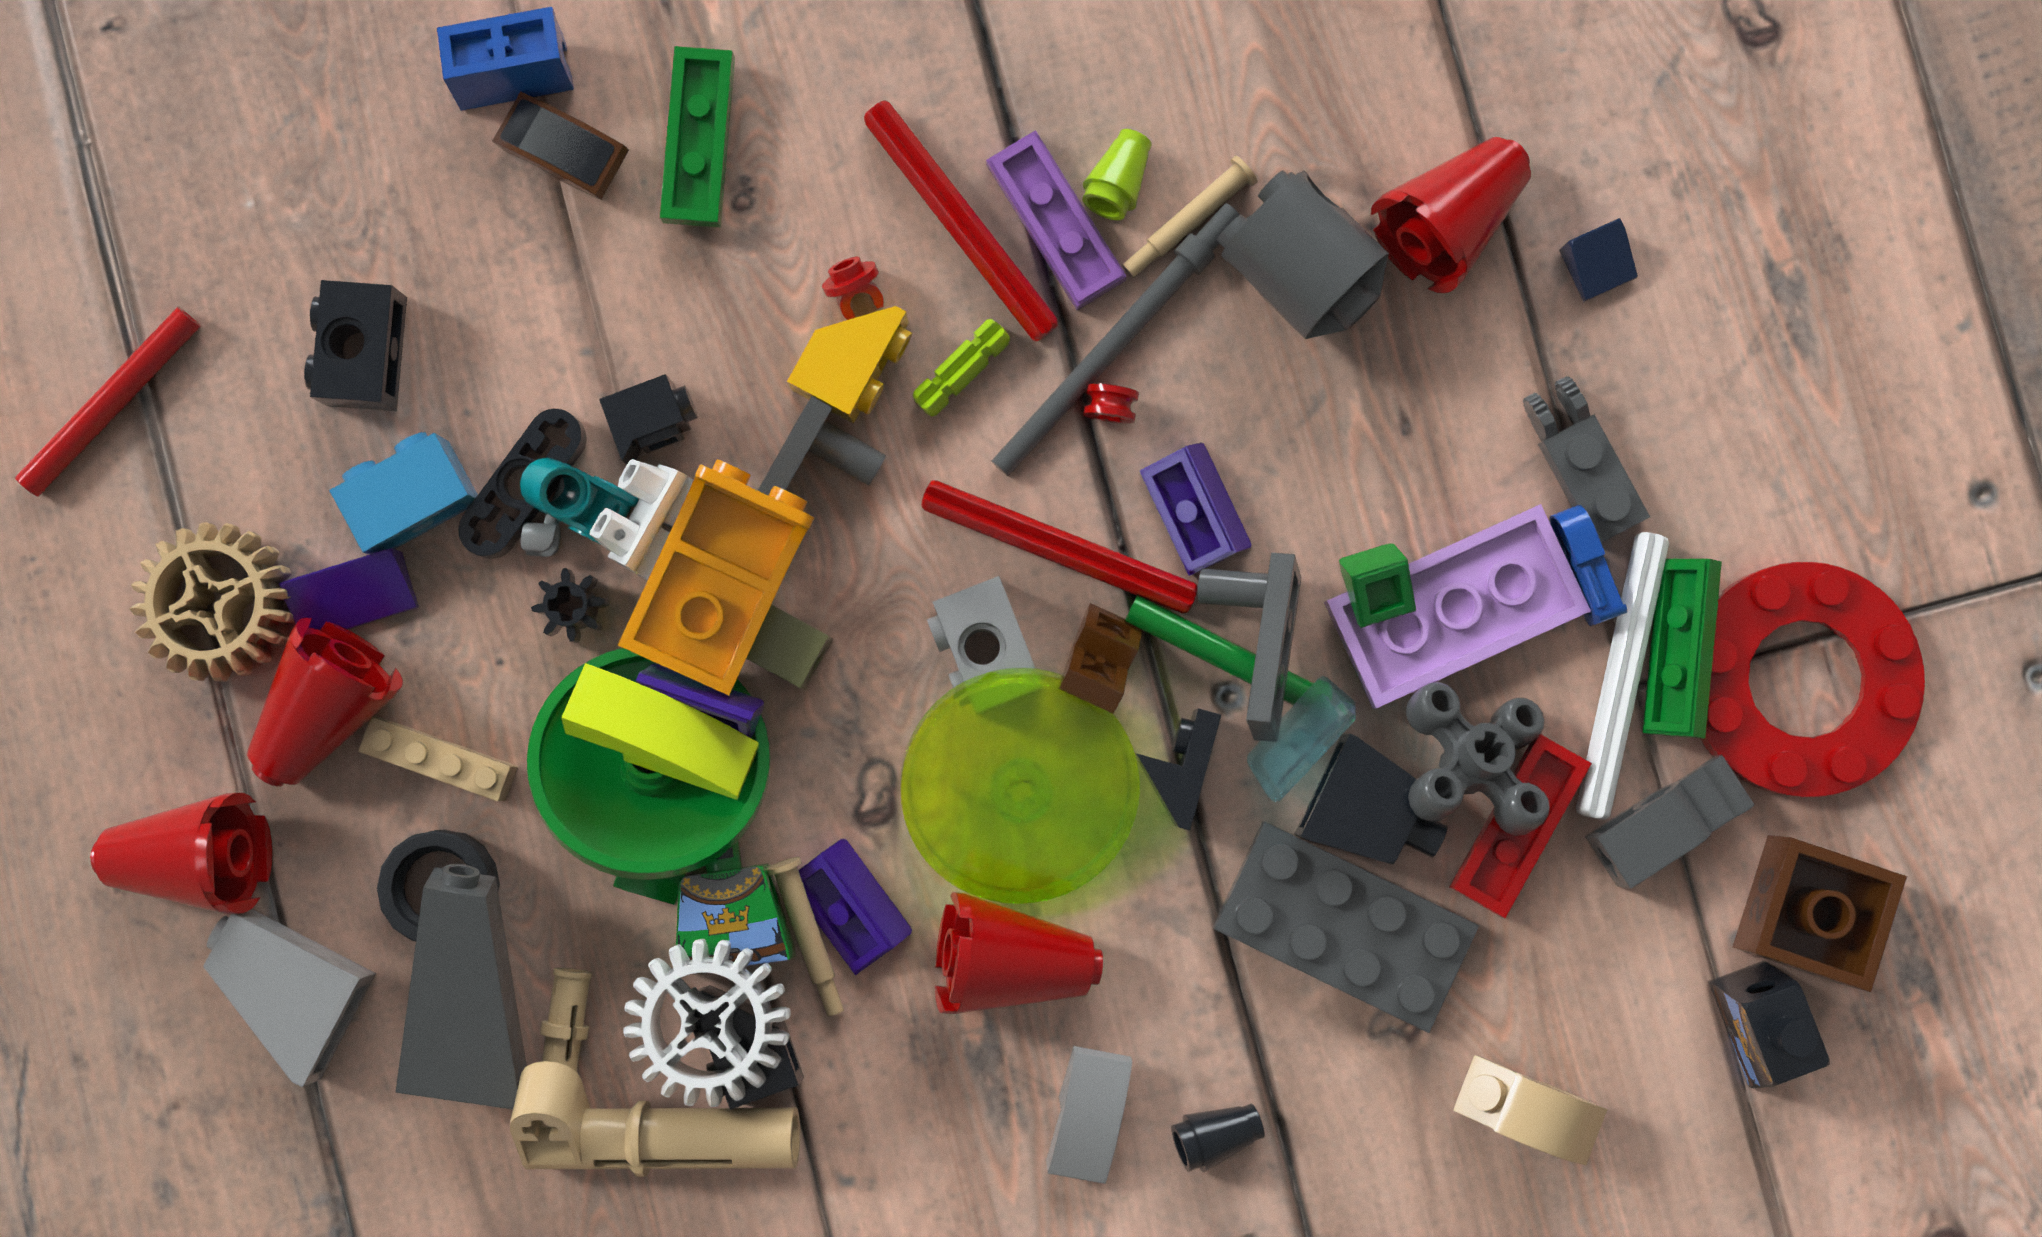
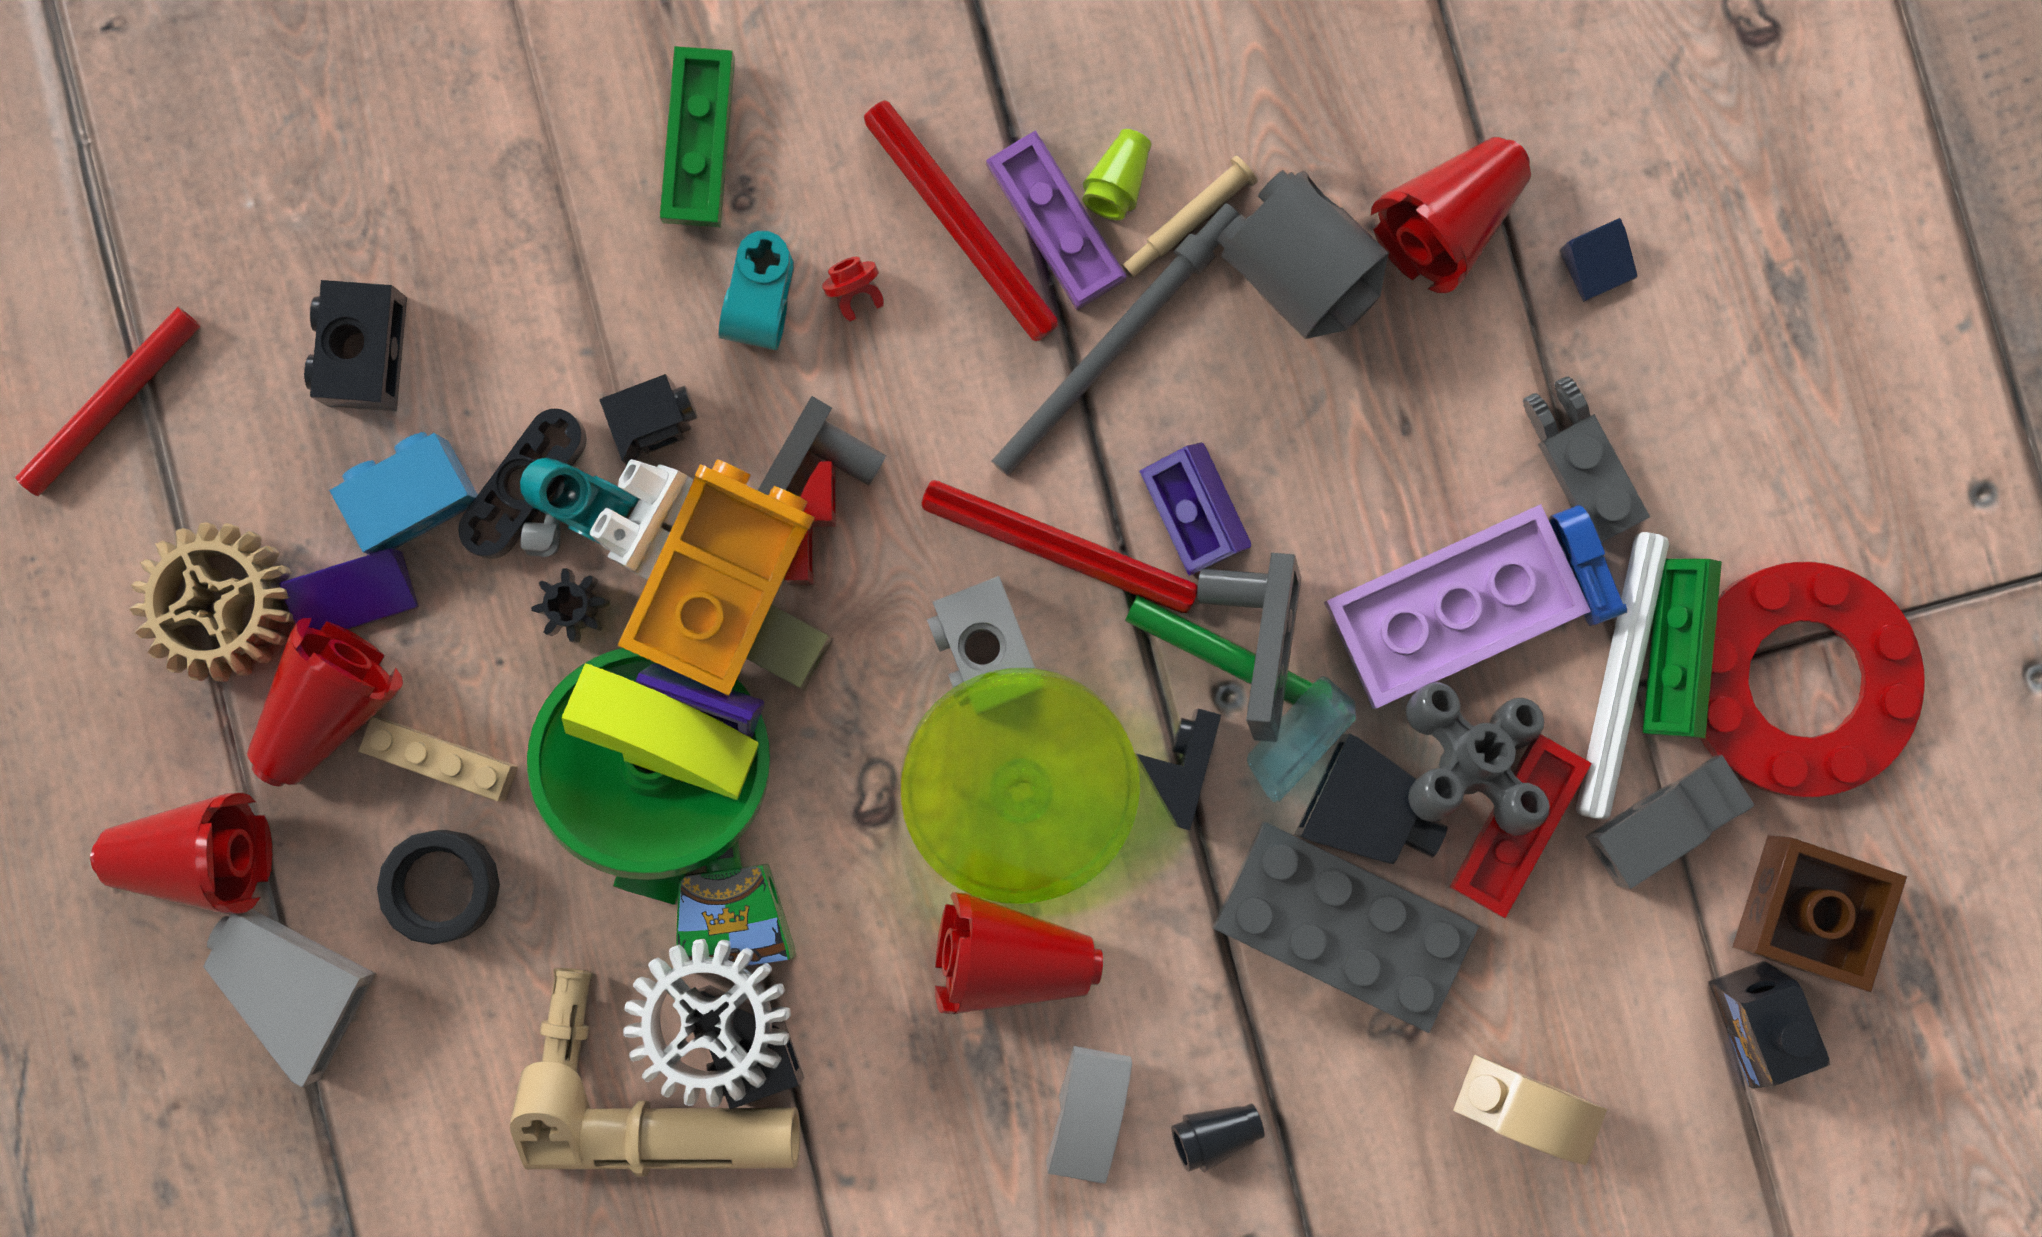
dark grey slope [395,864,527,1109] -> none
blue hinge [437,7,574,111] -> none
slope [492,91,629,200] -> none
tan piece [767,857,844,1016] -> none
yellow slope [787,306,912,424] -> none
dark purple slope [798,839,912,975] -> none
lime axle [912,319,1010,417] -> none
reddish brown slope [1059,603,1142,714] -> none
red bush [1083,384,1139,424] -> none
green slope [1339,543,1416,628] -> none
none -> teal piece [718,231,794,350]
none -> red slope [784,461,836,585]

